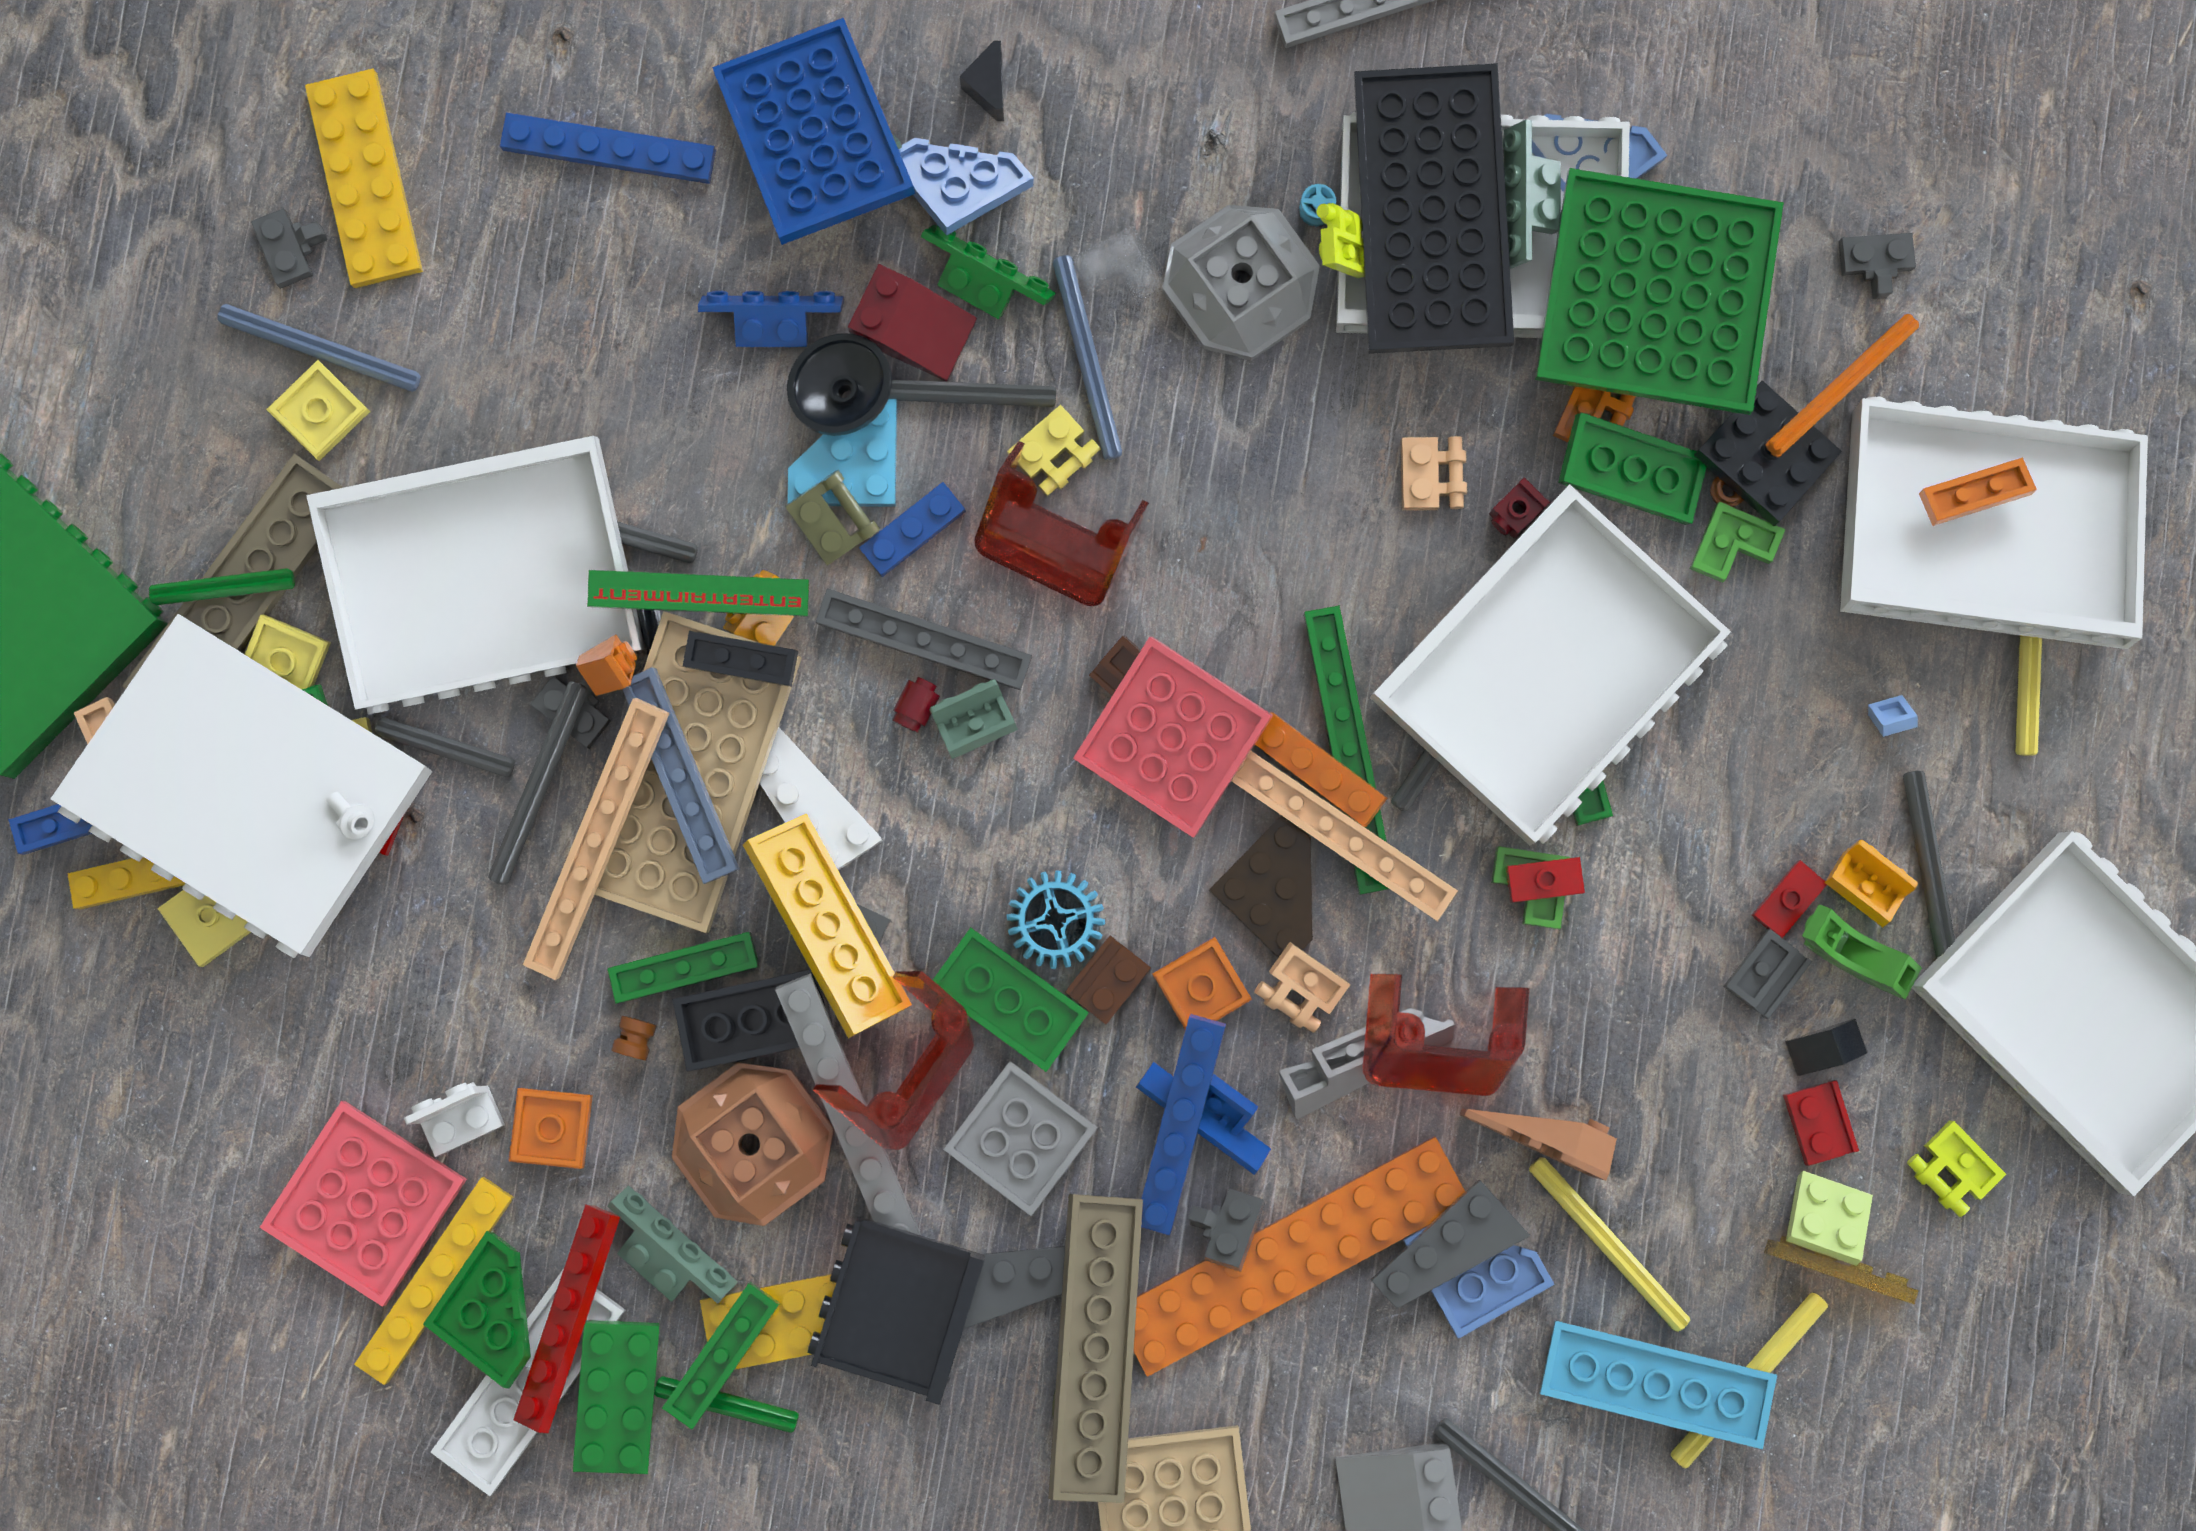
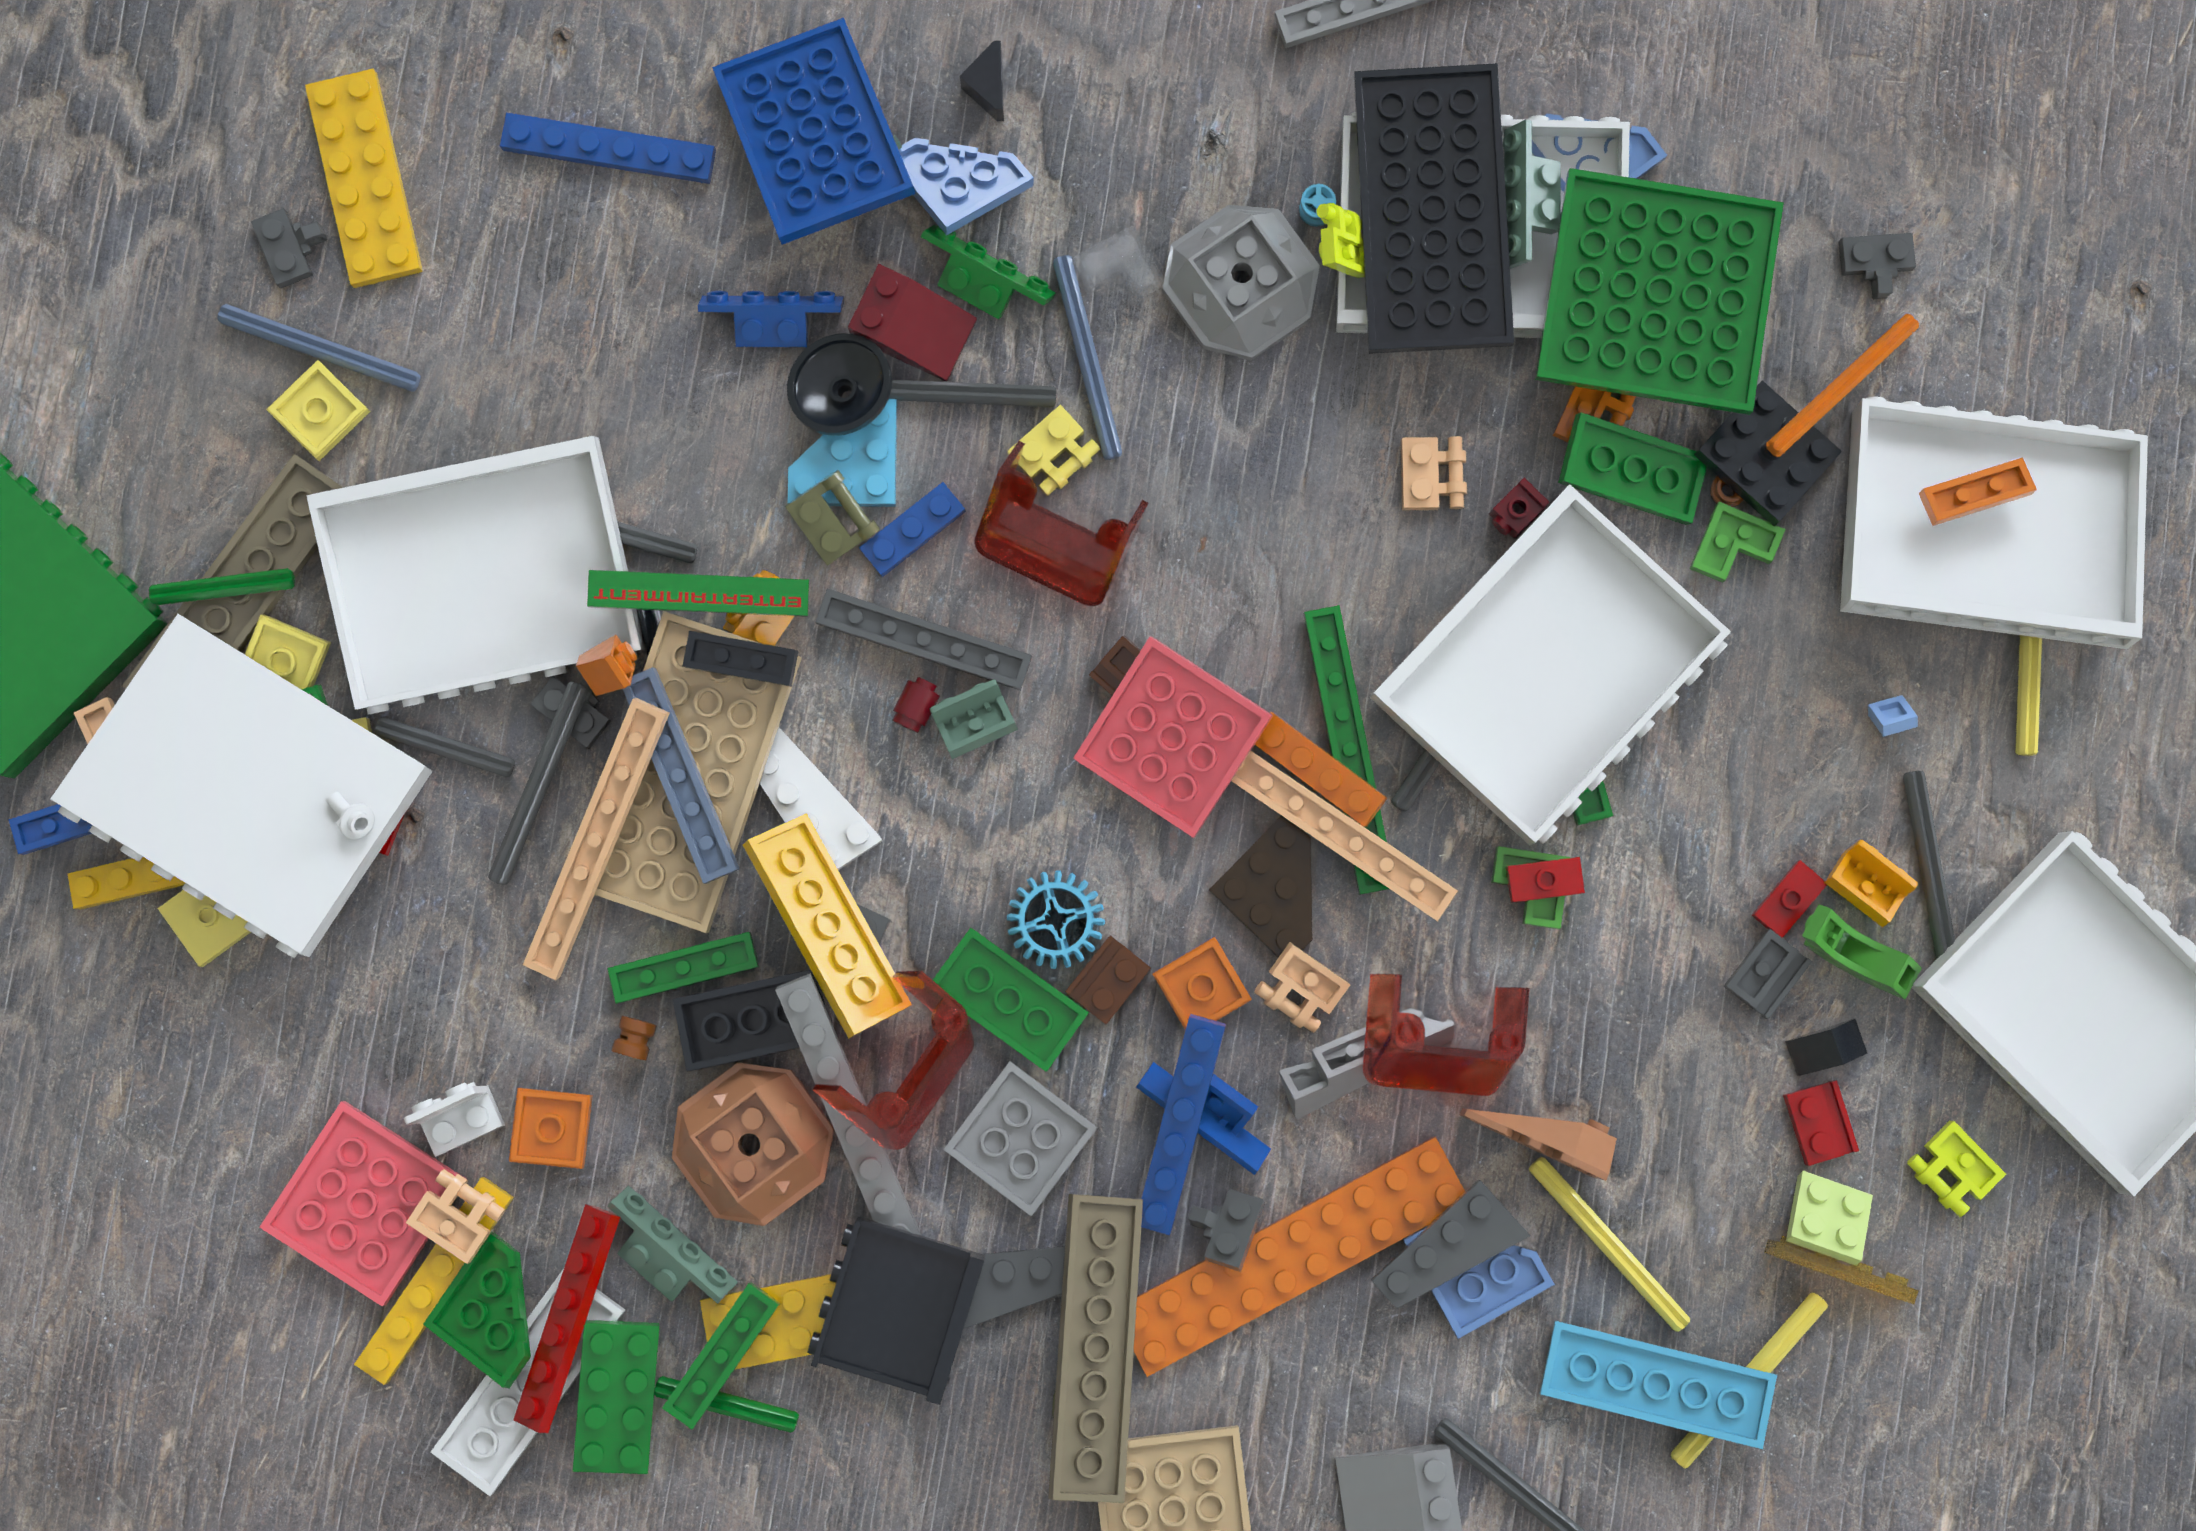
none -> light nougat plate [406,1169,505,1264]

